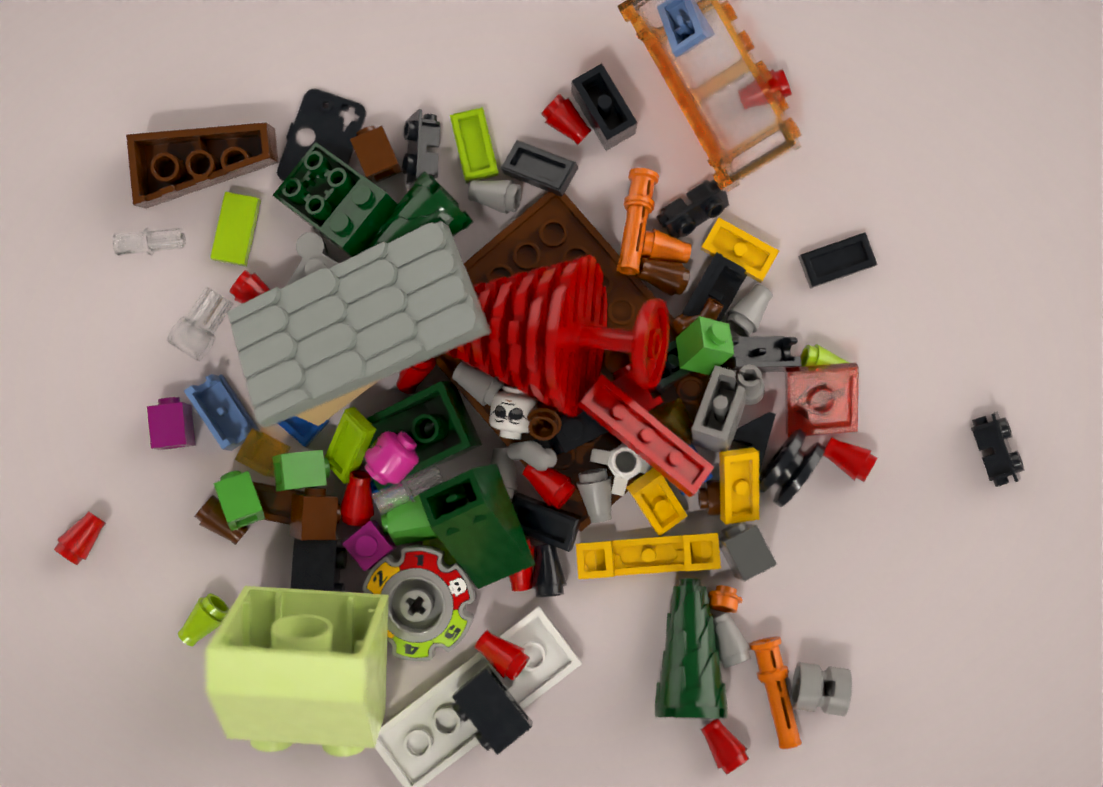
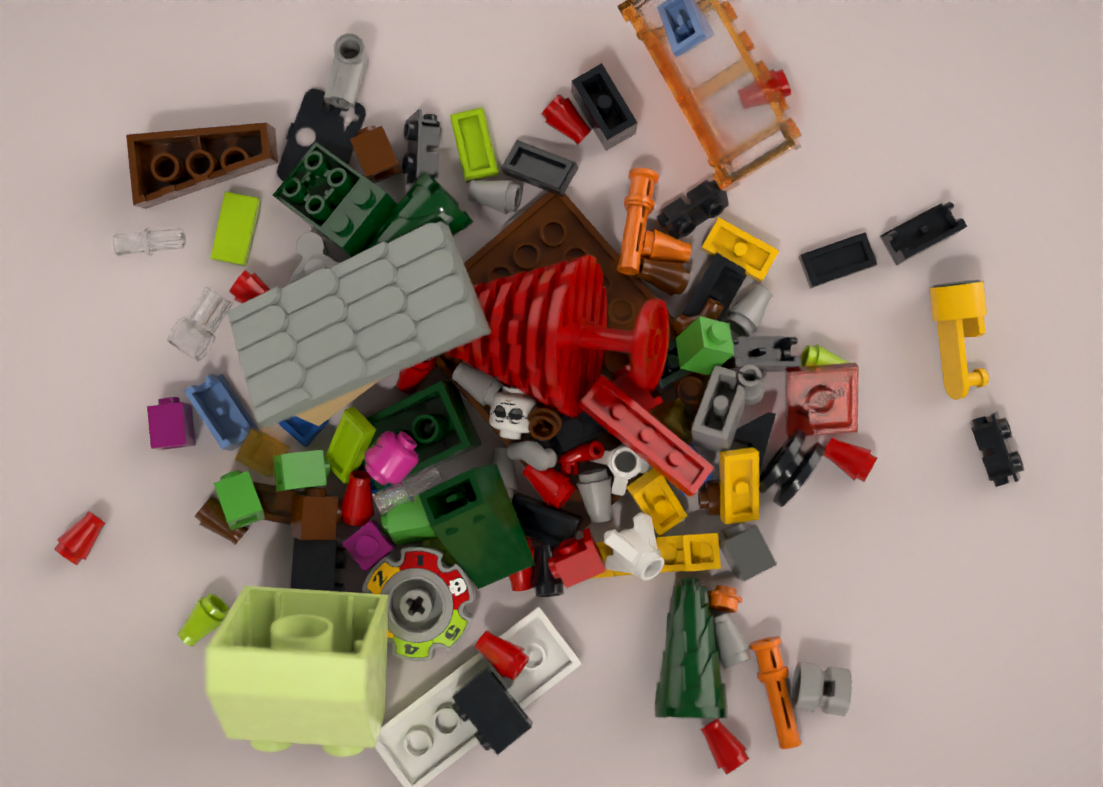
none -> light grey piece [324,33,368,109]
none -> red brick [547,528,606,588]
none -> red arm [558,441,605,475]
none -> white rock [604,512,664,581]
none -> black hinge [880,202,968,266]
none -> yellow piece [929,280,990,400]

